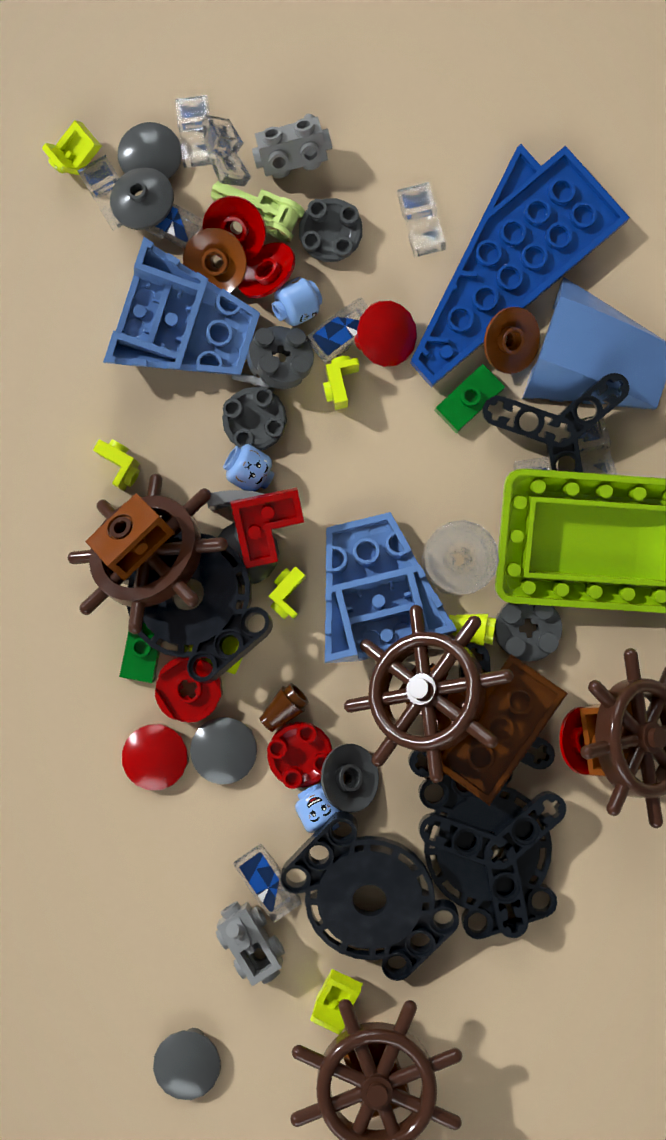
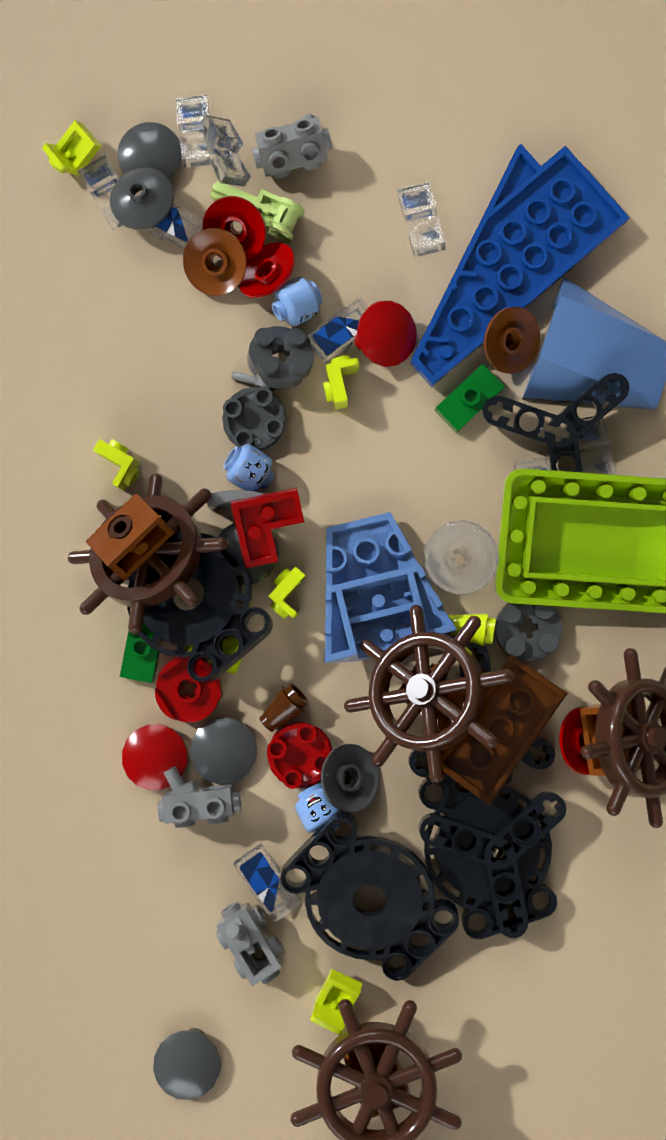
medium blue wedge [103,237,260,376] -> none
dark grey dish [299,198,362,262] -> none
none -> light grey brick [158,766,242,828]

